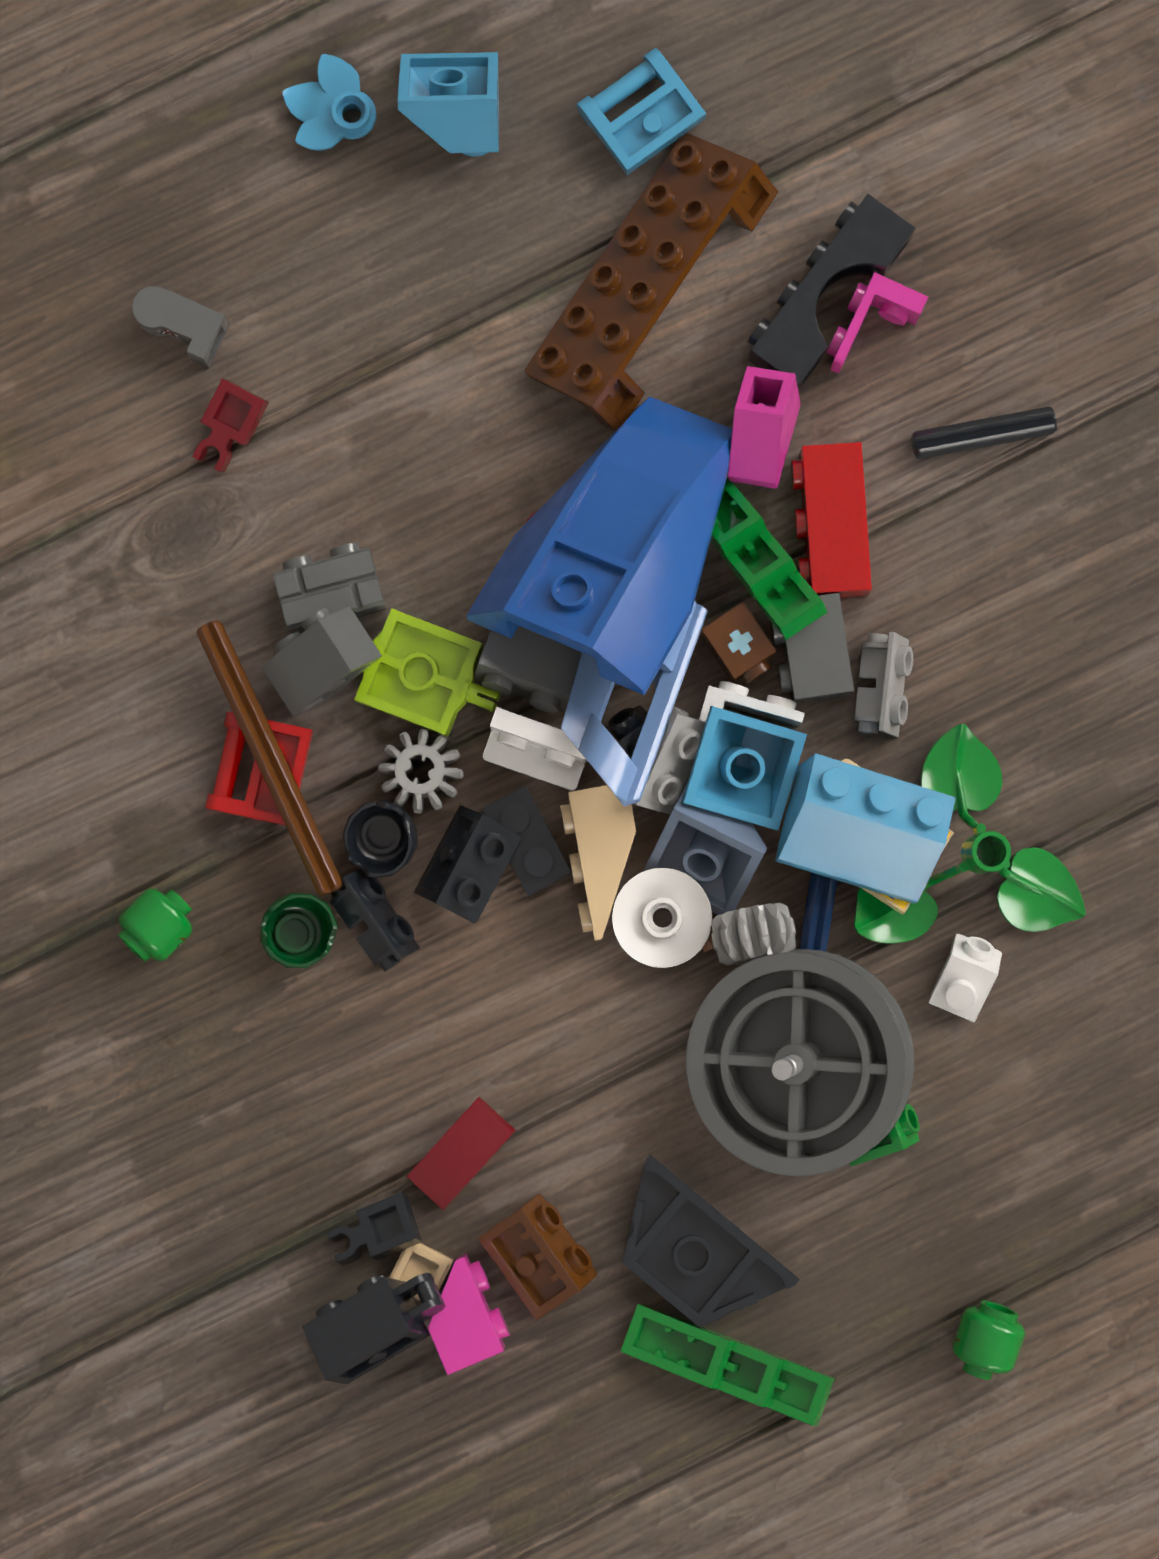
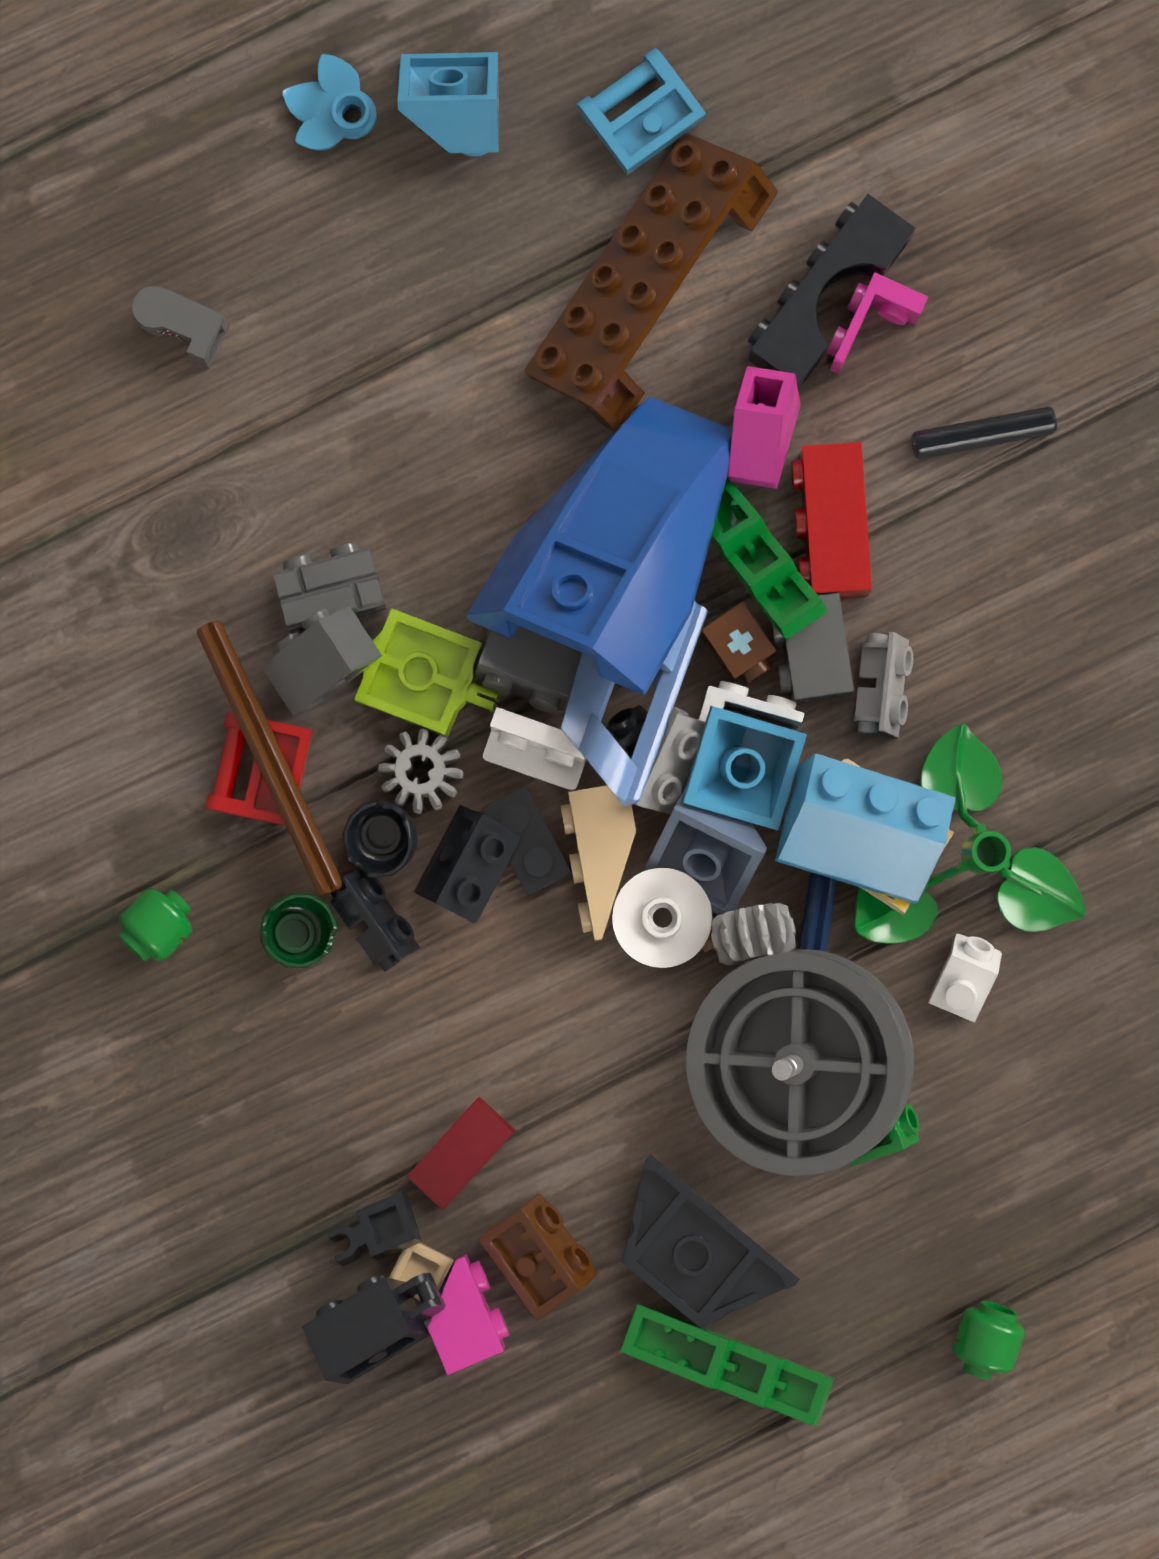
dark red plate [192,378,269,472] -> none

